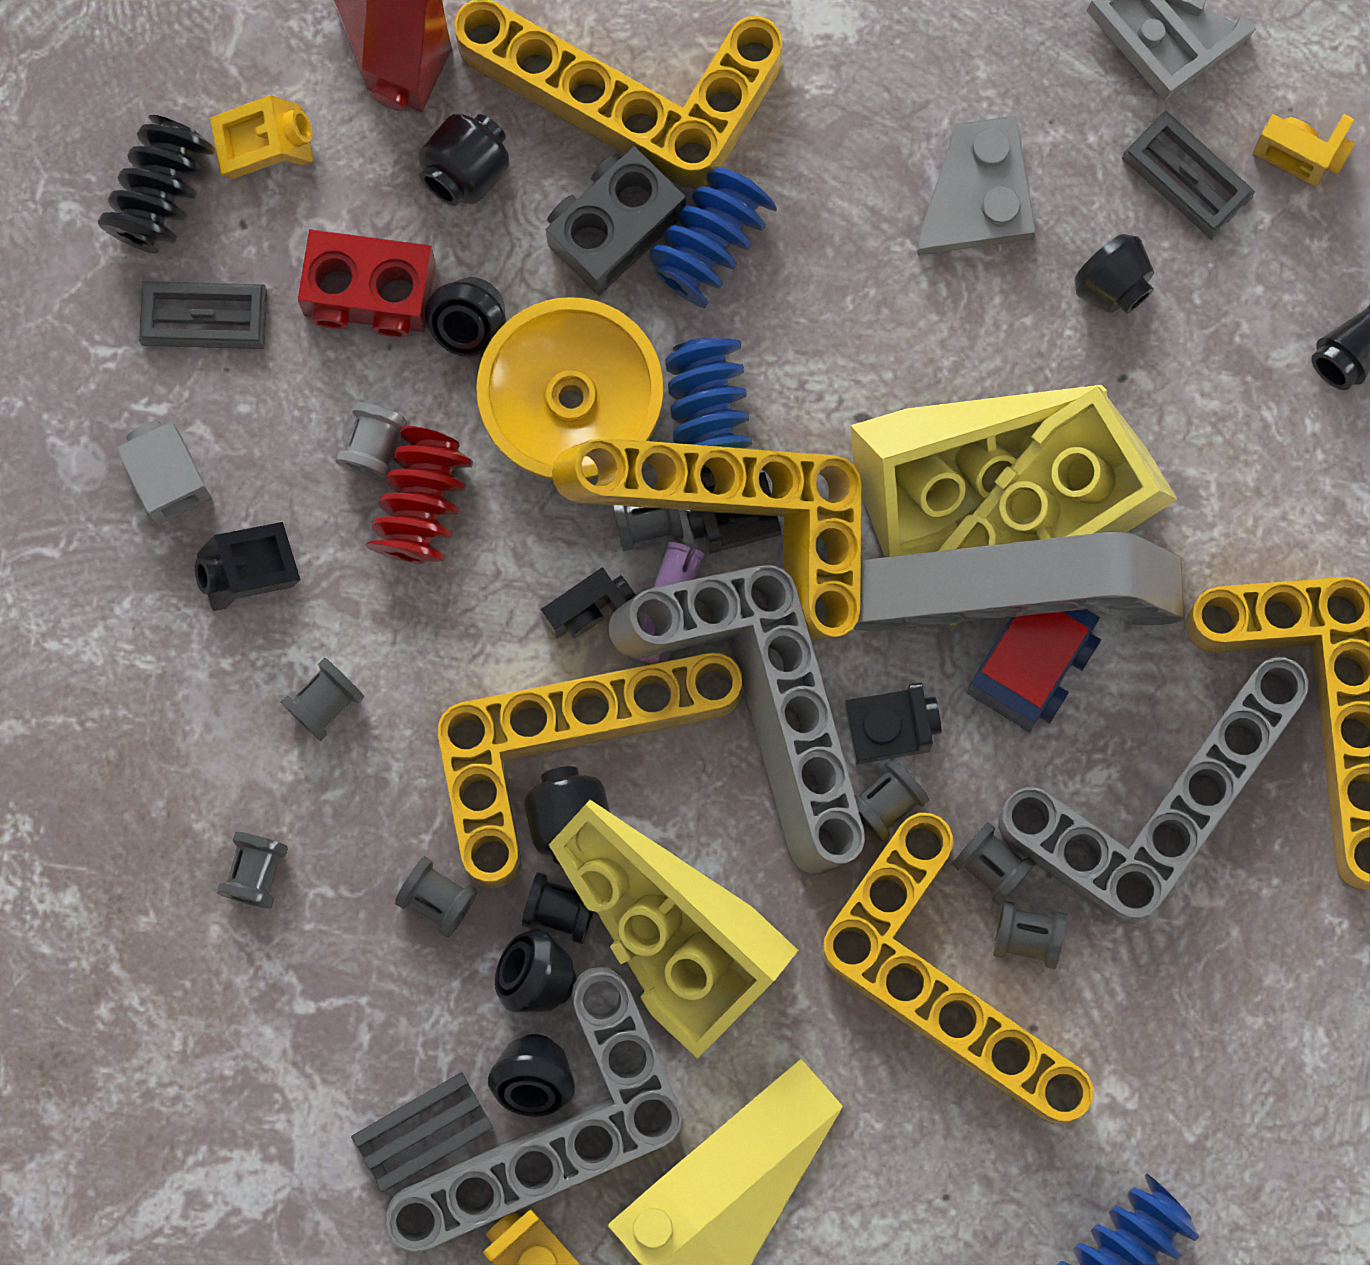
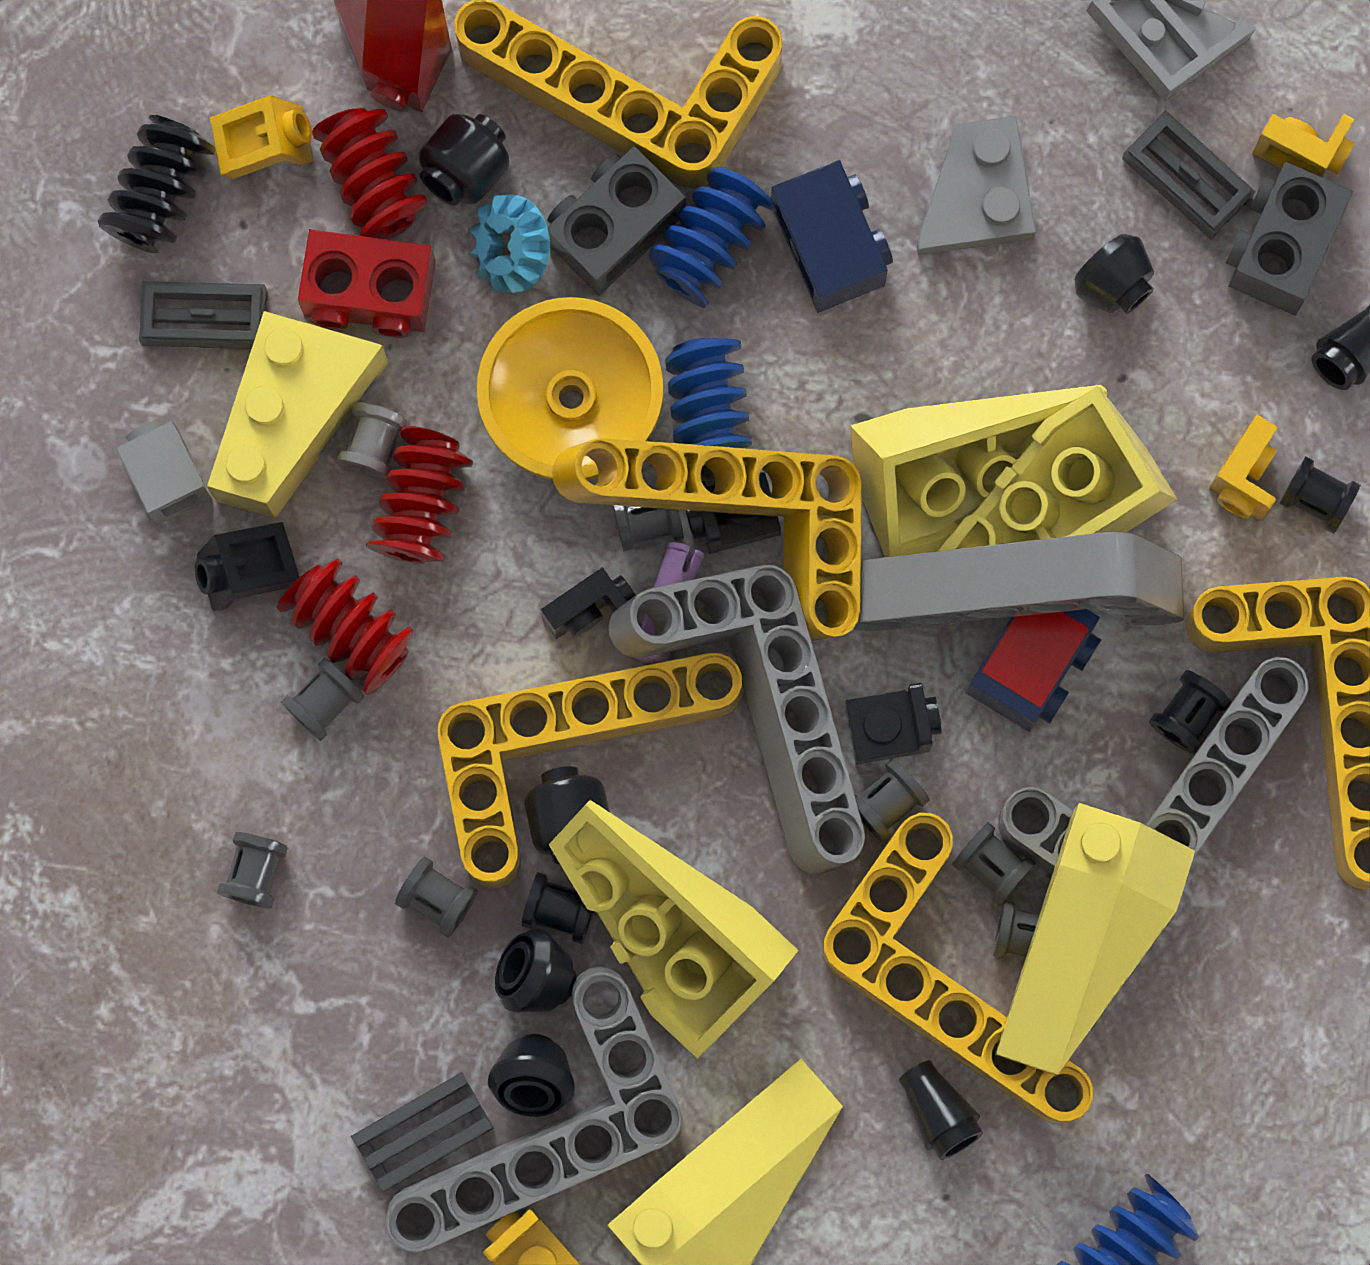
black cone [425,277,506,358] -> none
none -> light yellow wedge [207,311,389,519]
none -> red piece [277,558,414,695]
none -> red piece [312,108,428,240]
none -> medium azure gear [468,195,550,293]
none -> dark blue brick [771,160,893,313]
none -> black cone [899,1060,983,1160]
none -> light yellow wedge [995,803,1195,1075]
none -> black bush [1149,670,1231,754]
none -> yellow bracket [1209,414,1278,520]
none -> dark grey brick [1226,162,1353,316]
none -> black bush [1279,456,1361,534]

